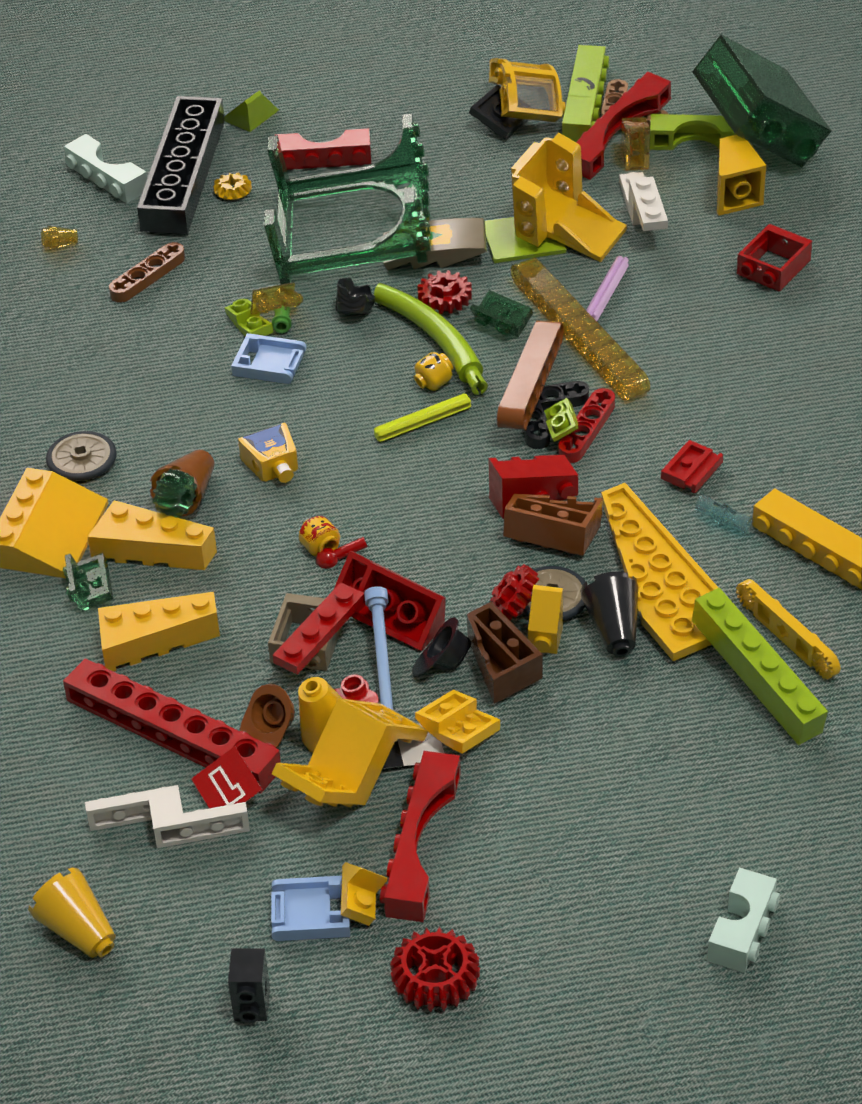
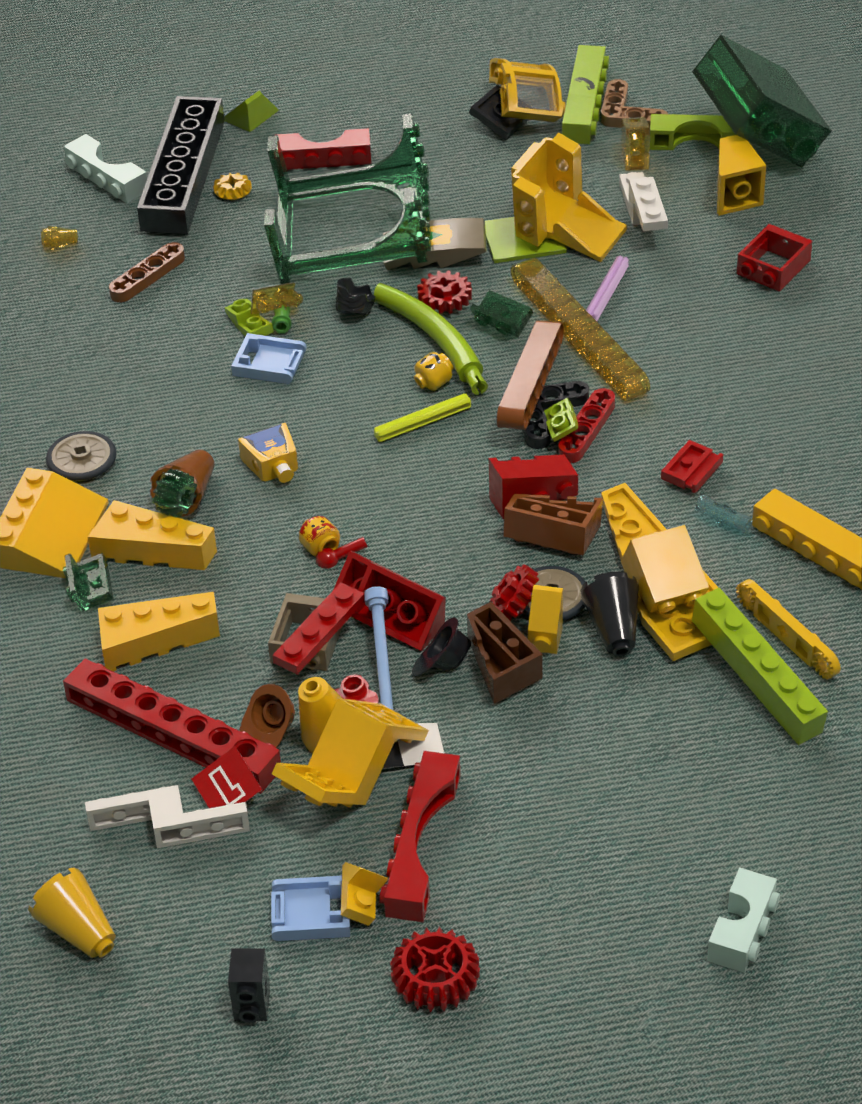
yellow slope [415,690,500,754] -> none
red arch [576,72,671,180] -> none
none -> yellow slope [621,525,709,613]

